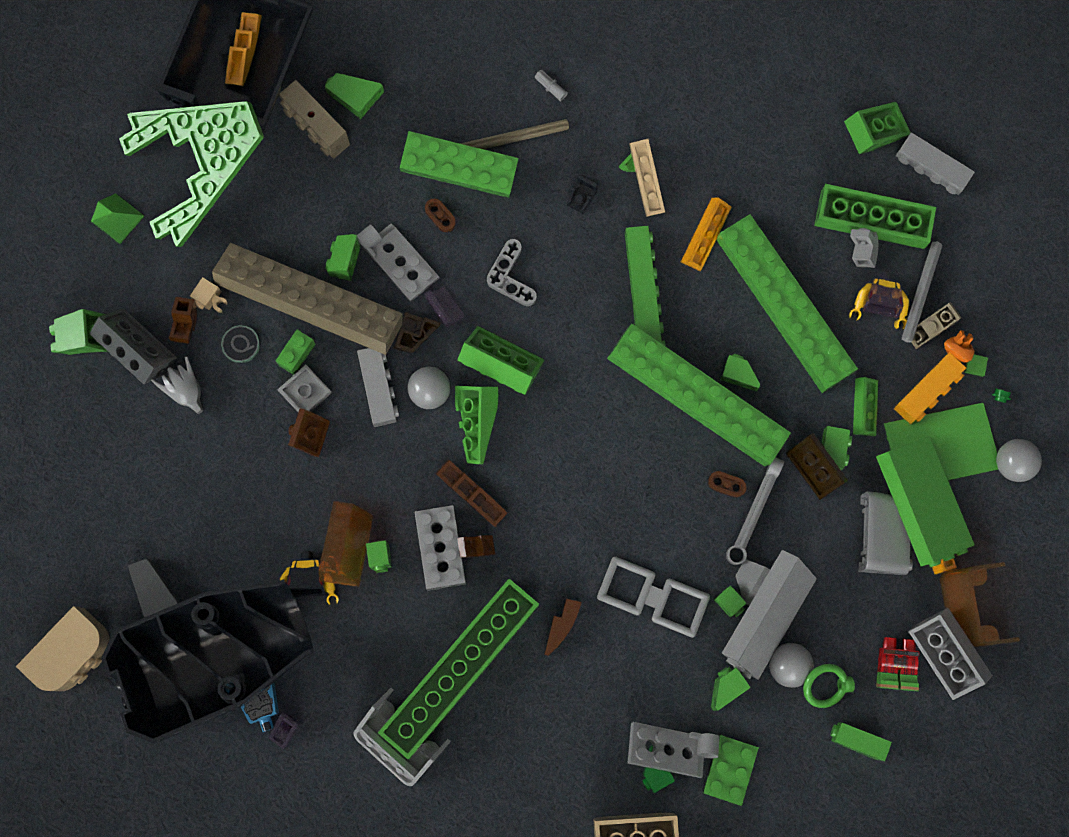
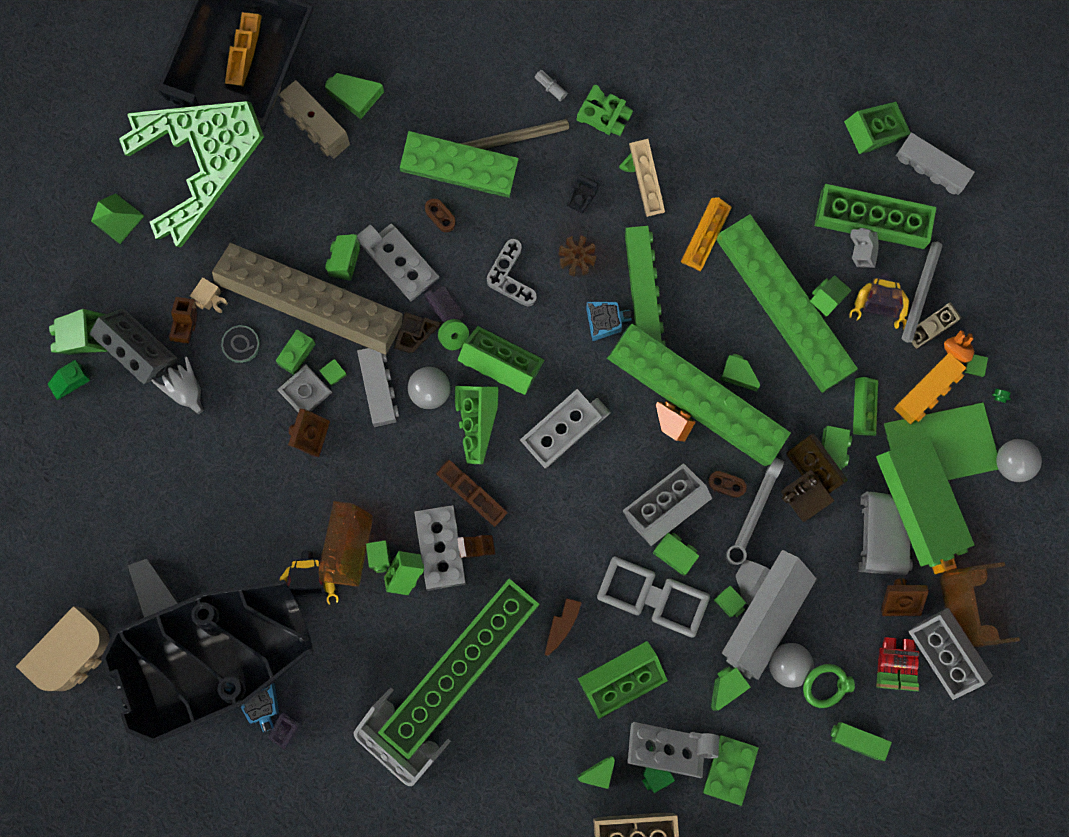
none -> green slope [48,360,90,400]
none -> bright green tile [319,359,347,386]
none -> bright green brick [384,551,424,595]
none -> bright green piece [438,319,469,350]
none -> light grey hinge [520,389,611,469]
none -> clear orange gear [559,236,596,276]
none -> bright green hips [576,85,633,136]
none -> bright green slope [577,755,615,789]
none -> bright green slope [578,641,668,719]
none -> torso [586,302,632,341]
none -> light grey brick [623,463,712,546]
none -> bright green brick [653,533,699,576]
none -> slope [656,401,695,442]
none -> dark brown hinge [781,469,834,523]
none -> bright green brick [810,275,851,316]
none -> reddish brown tile [881,578,929,616]

